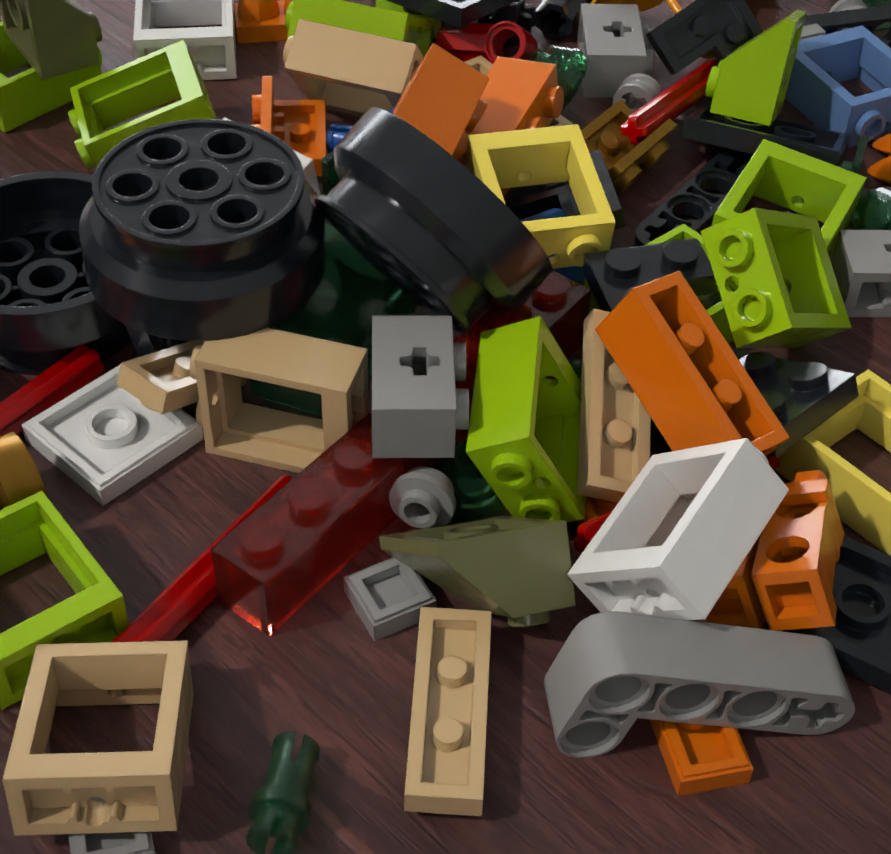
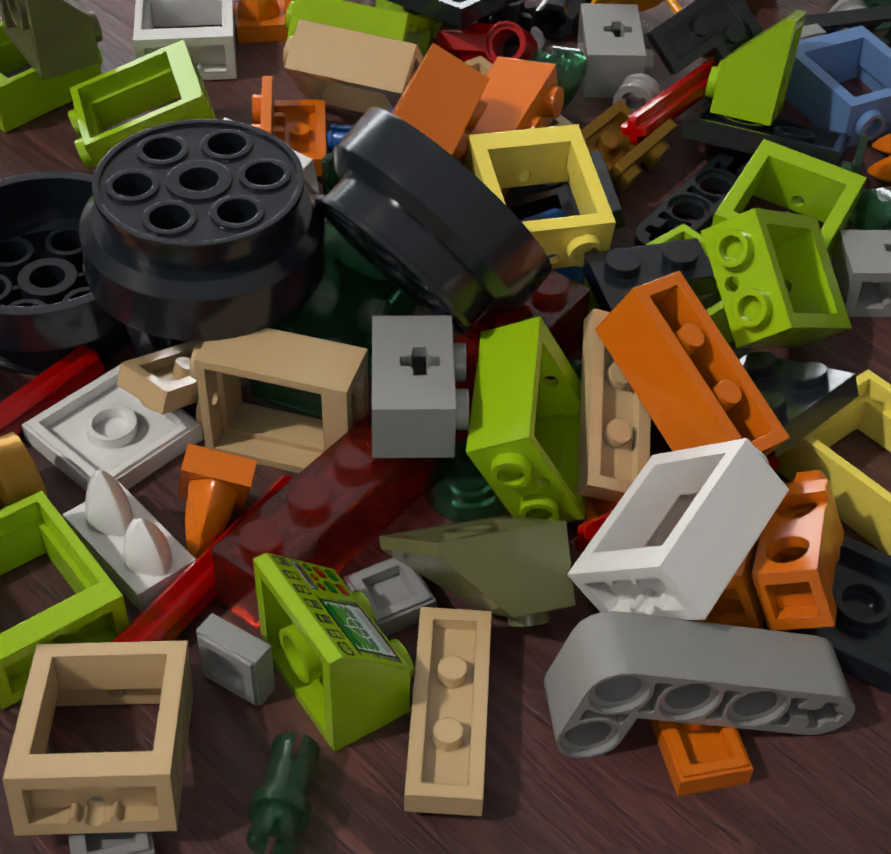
light grey plate [389,466,456,529] -> none
none -> white tile [62,470,196,612]
none -> orange tile [178,443,257,559]
none -> light grey tile [196,613,276,706]
none -> lime slope [253,553,415,752]

